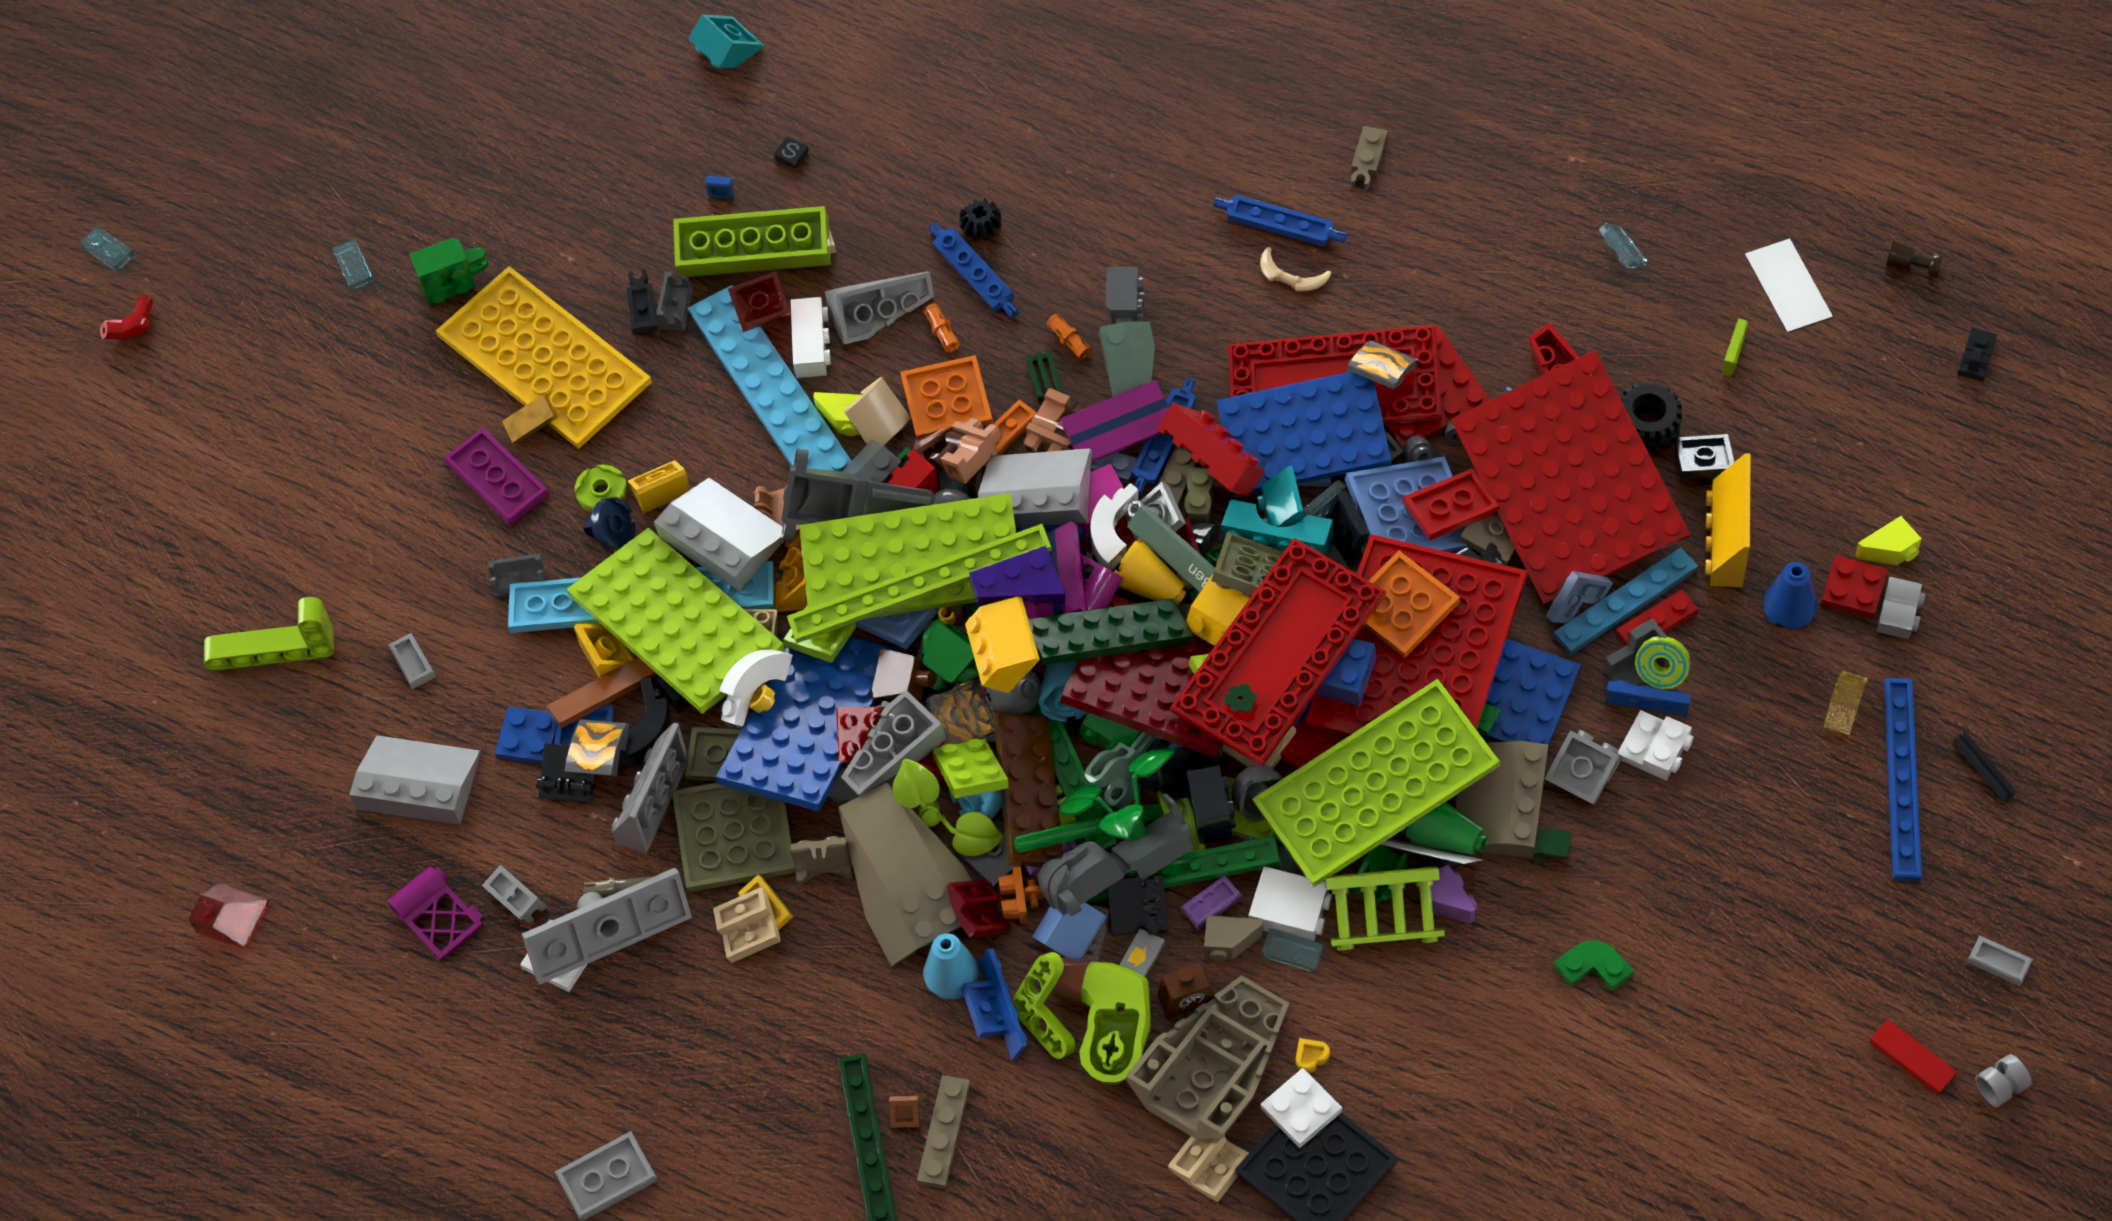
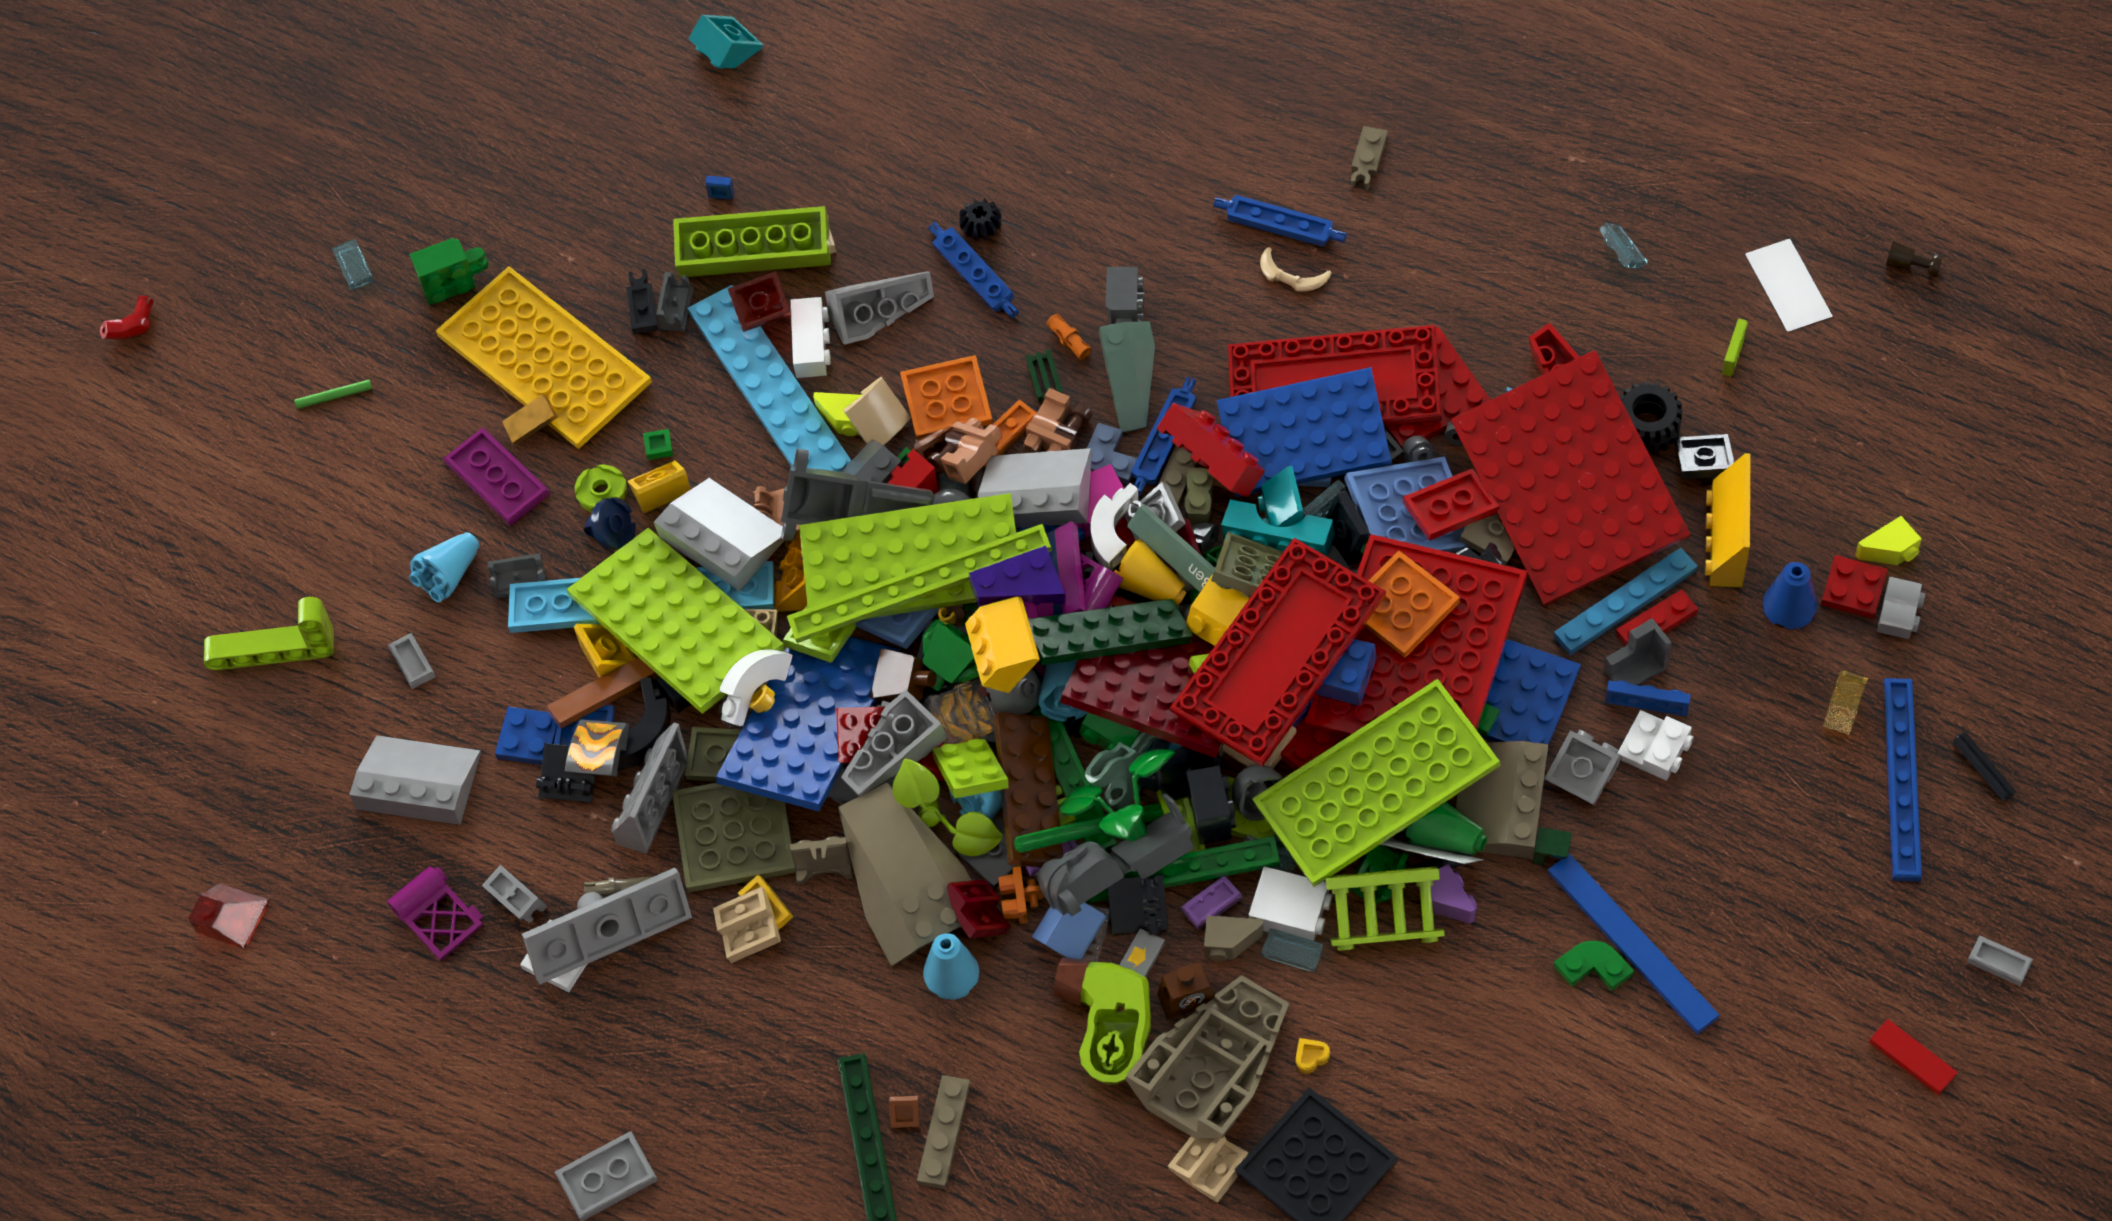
clear light blue plate [80,225,135,272] -> none
black tile [774,137,809,169] -> none
orange pin [923,304,960,353] -> none
blue bracket [962,948,1027,1060] -> none
lime beam [1012,952,1075,1059] -> none
magenta tile [1060,380,1169,463] -> none
dark green plant [1224,683,1256,713] -> none
white plate [1260,1068,1342,1148] -> none
slope [1346,340,1417,389] -> none
sand blue plate [1546,571,1613,624] -> none
lime tile [1635,636,1690,689] -> none
black hinge [1957,327,1998,382] -> none
light grey wheel [1975,1054,2032,1107] -> none
none -> bright green bar [294,379,372,409]
none -> medium azure cone [409,532,480,602]
none -> green plate [643,429,673,460]
none -> blue tile [1548,853,1719,1035]

